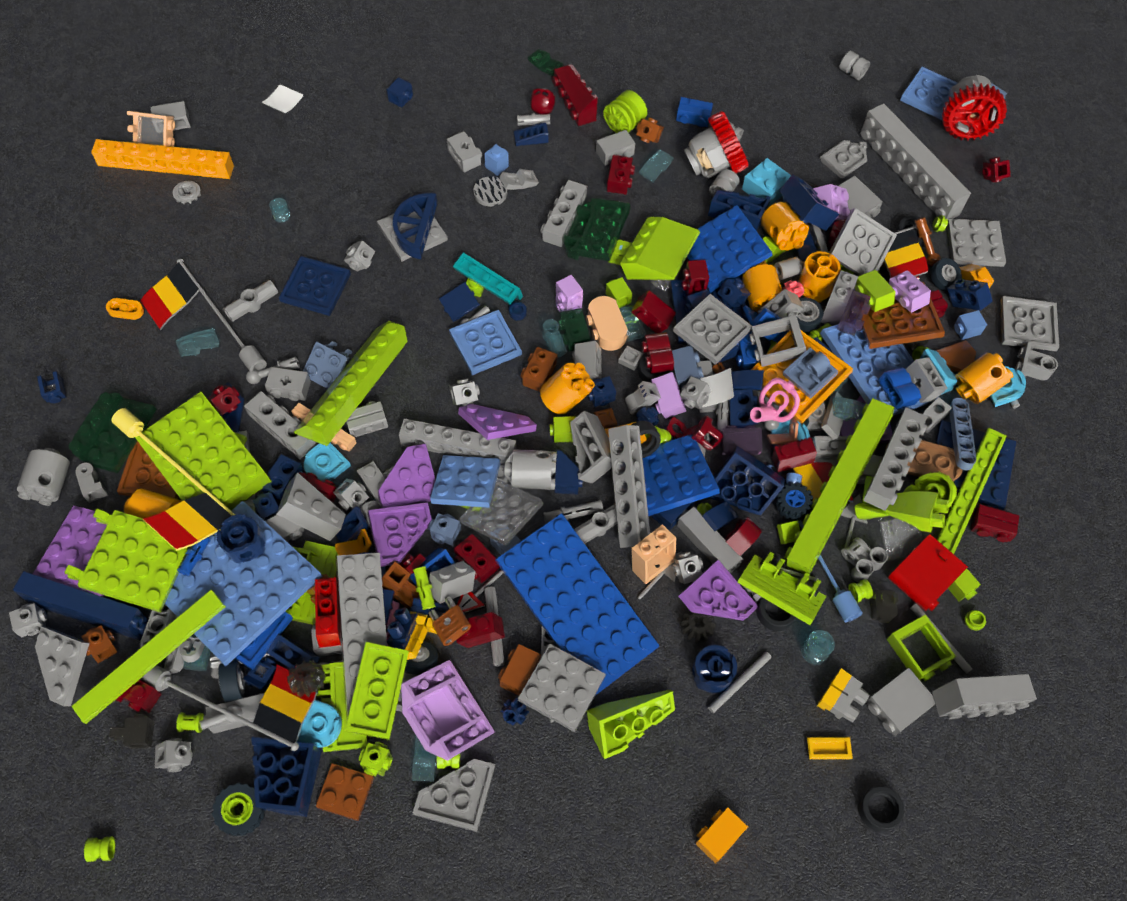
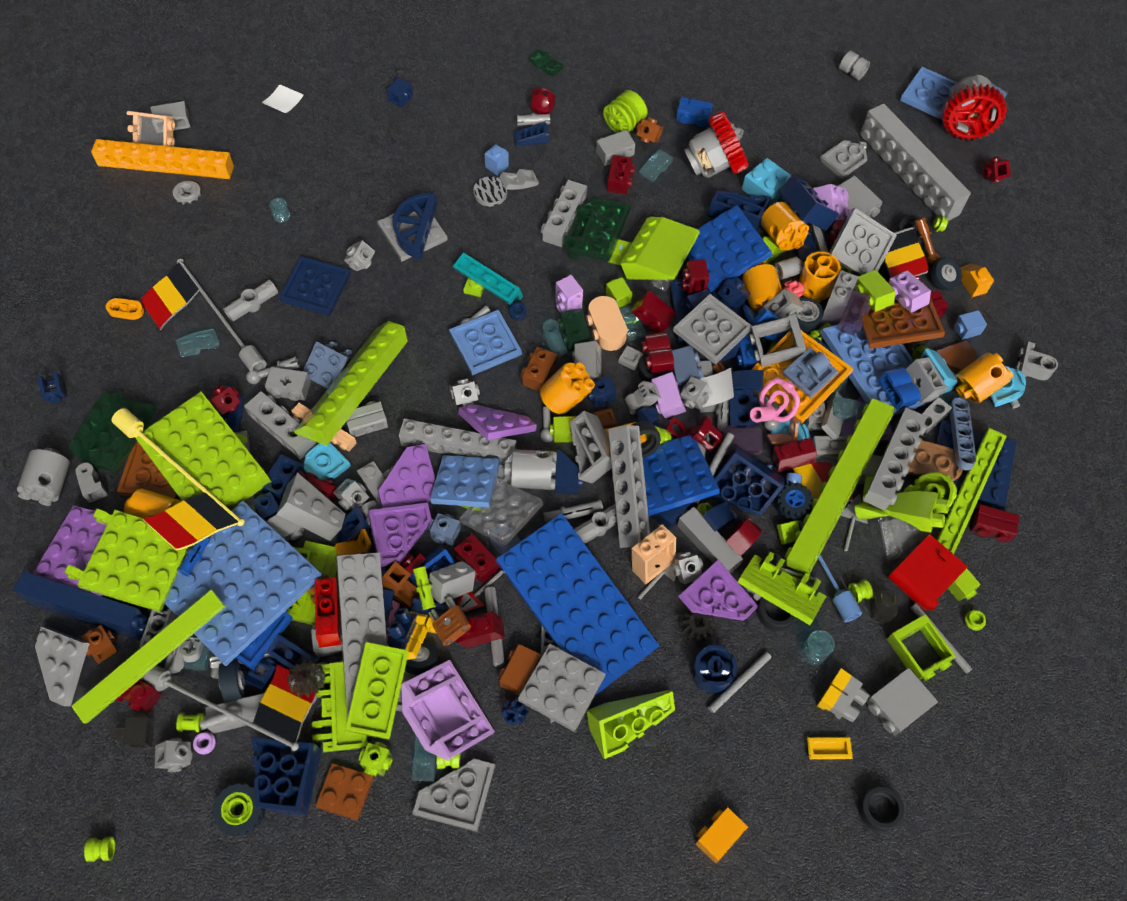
light grey brick [9,603,47,638] -> none
dark blue brick [217,514,266,564] -> none
medium azure tile [297,700,342,748] -> none
dark blue piece [439,282,480,322] -> none
light grey brick [447,131,482,172] -> none
dark red wedge [552,64,598,126] -> none
light grey wheel [709,169,739,197] -> none
light grey piece [841,537,888,582] -> none
light grey brick [932,674,1037,719] -> none
light grey plate [947,219,1006,267] -> none
dark blue brick [948,279,993,311] -> none
light grey plate [1000,296,1059,351] -> none
none -> lavender plate [193,732,216,755]
none -> light grey bar [540,407,554,442]
none -> light grey bar [695,432,734,504]

